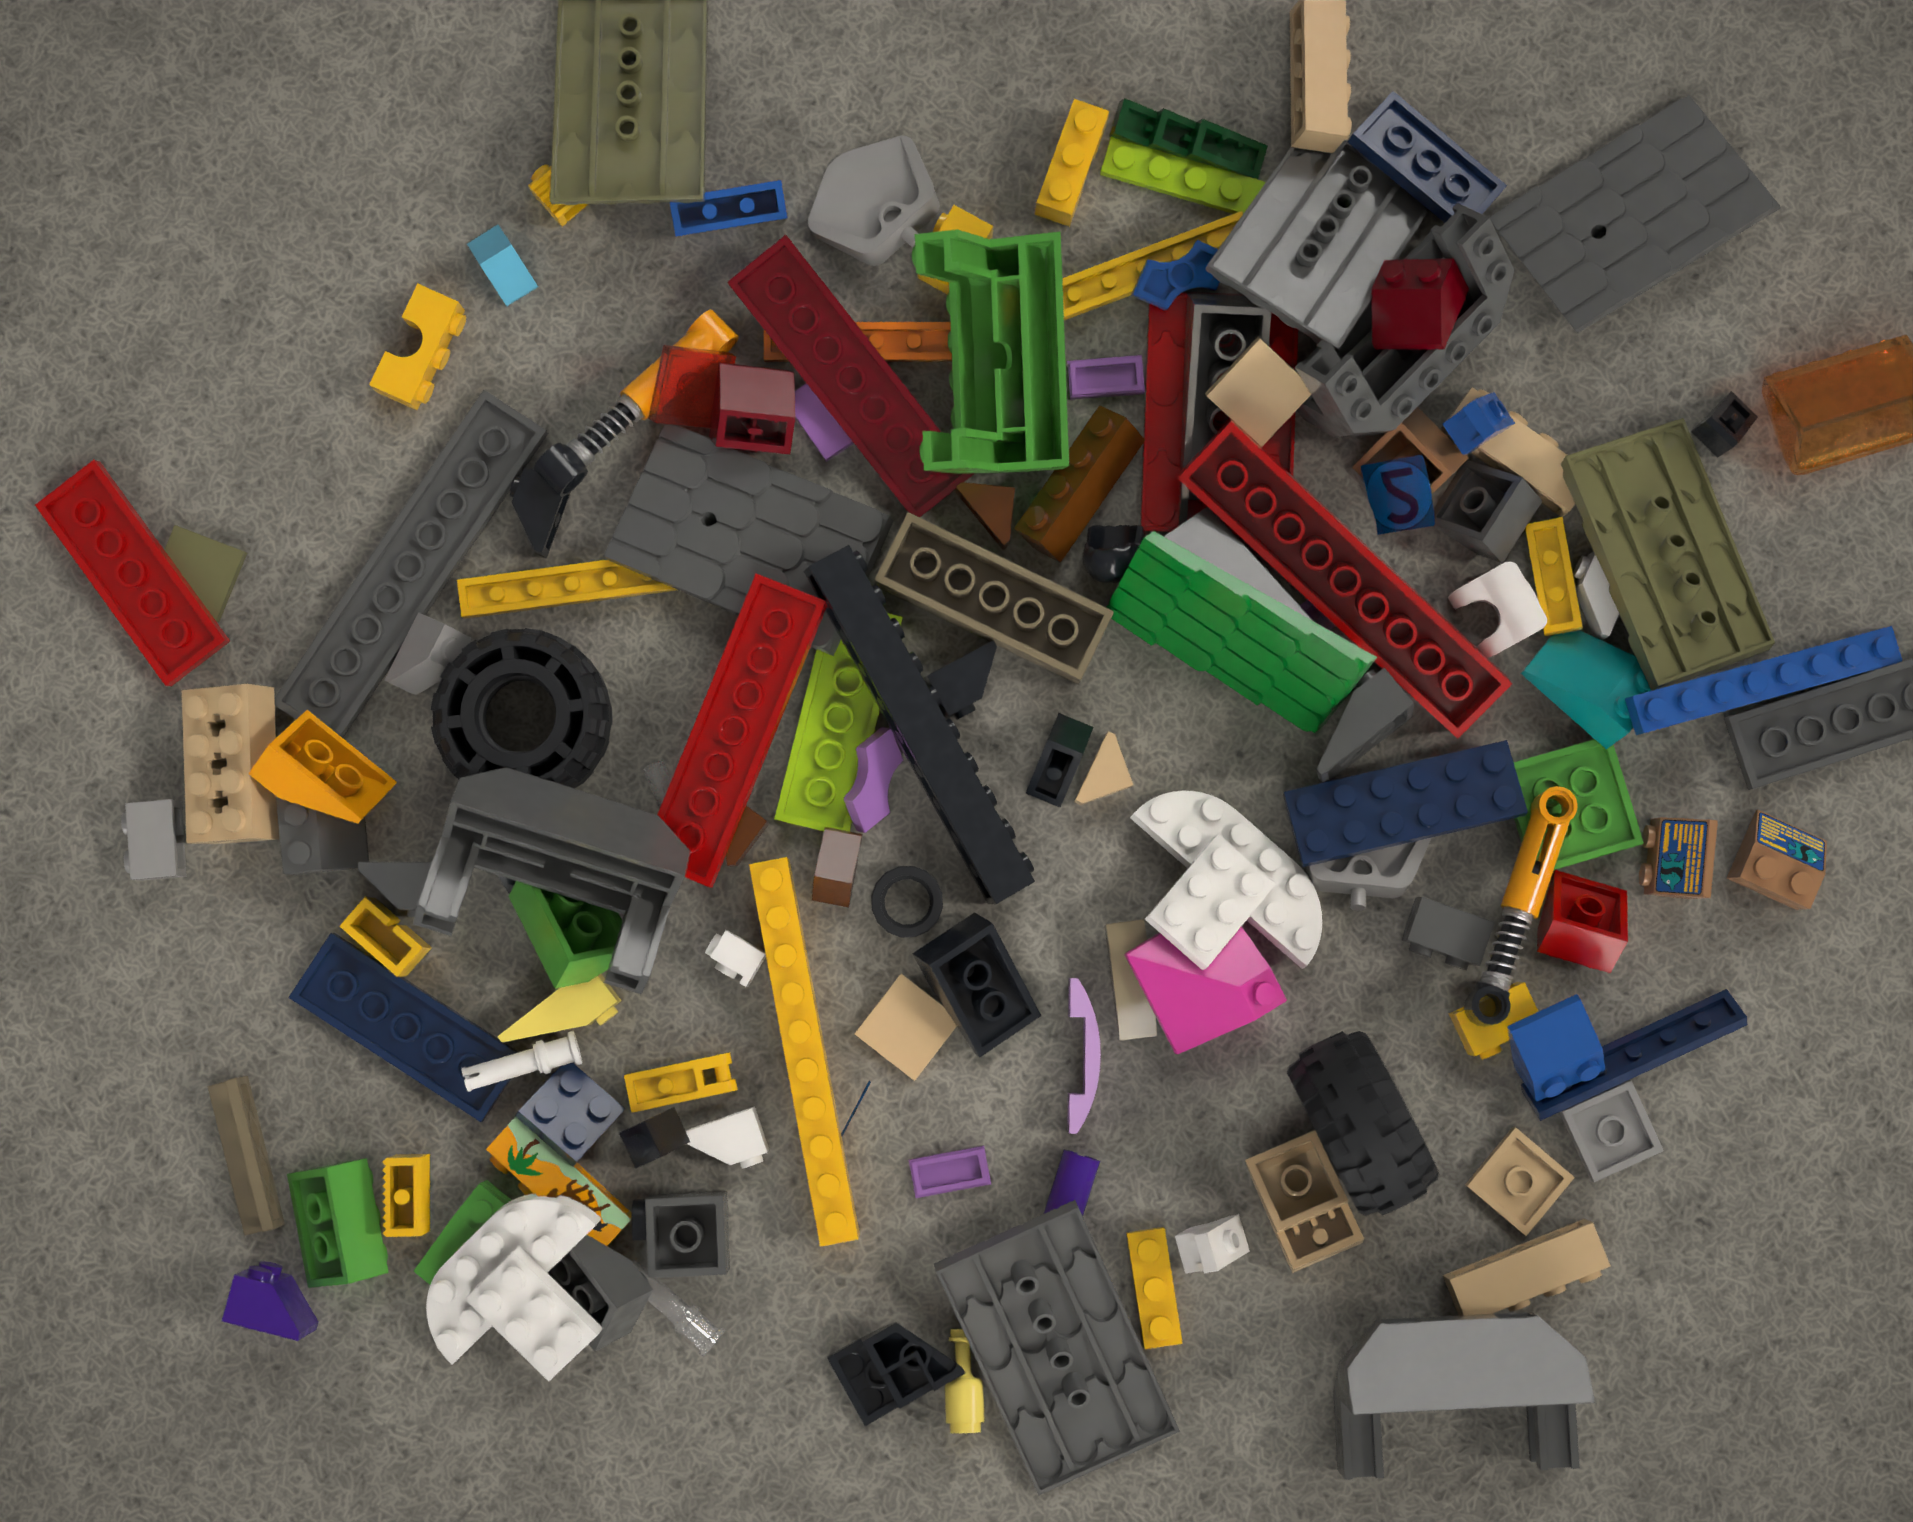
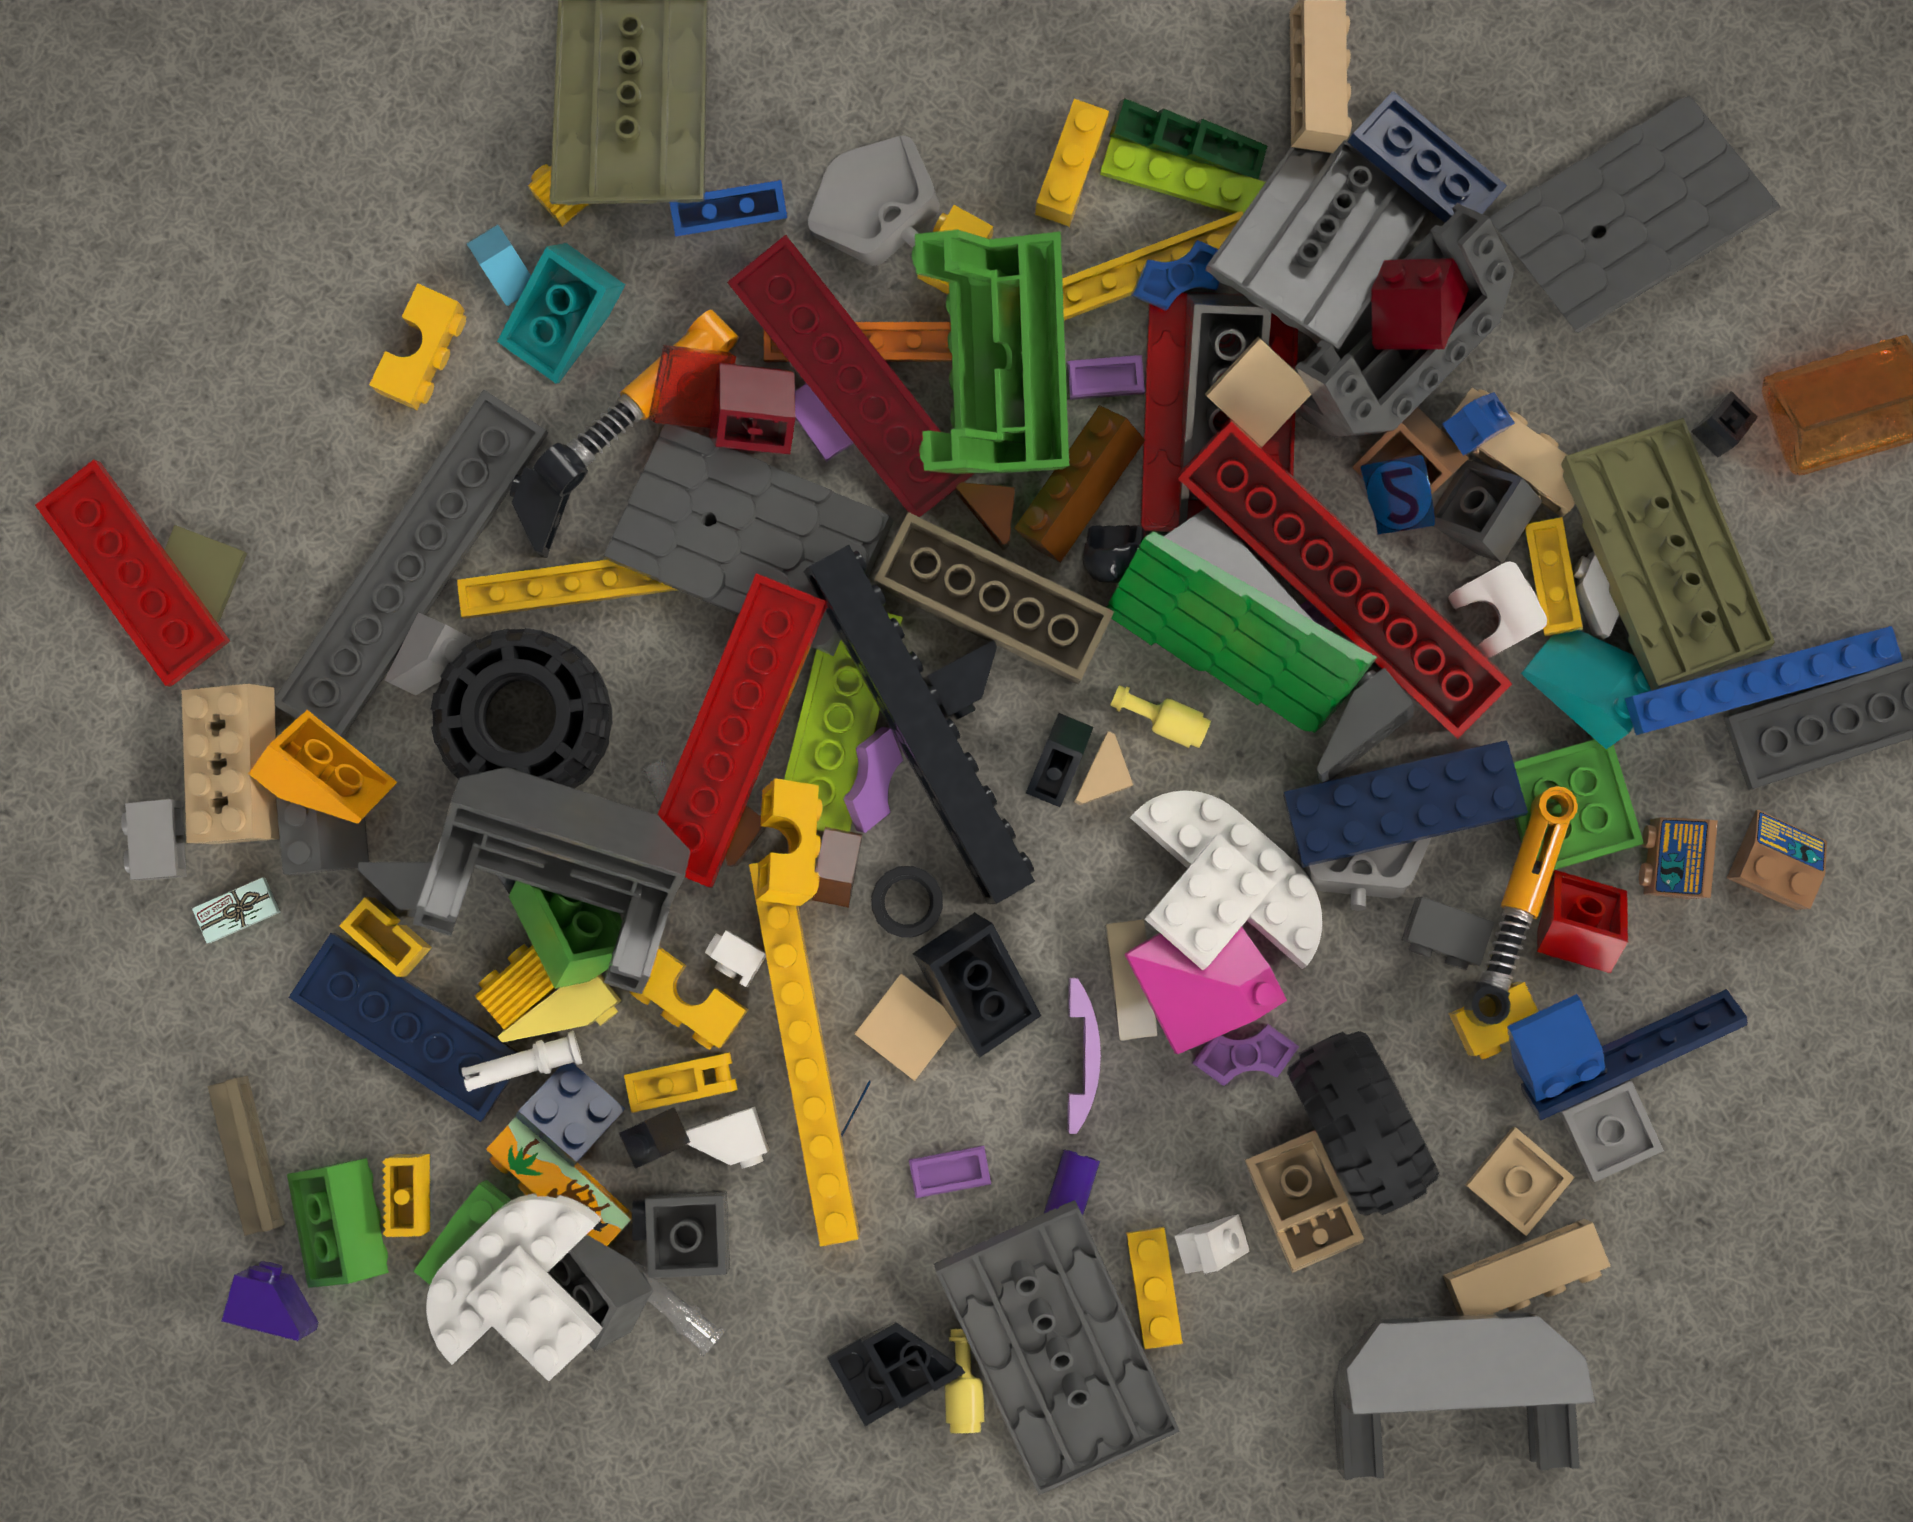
none -> light aqua tile [192,877,280,943]
none -> yellow brick [475,944,556,1030]
none -> teal slope [497,243,626,384]
none -> yellow arch [629,946,748,1050]
none -> yellow arch [756,778,822,906]
none -> light yellow piece [1110,685,1211,748]
none -> medium lavender tile [1192,1024,1299,1086]

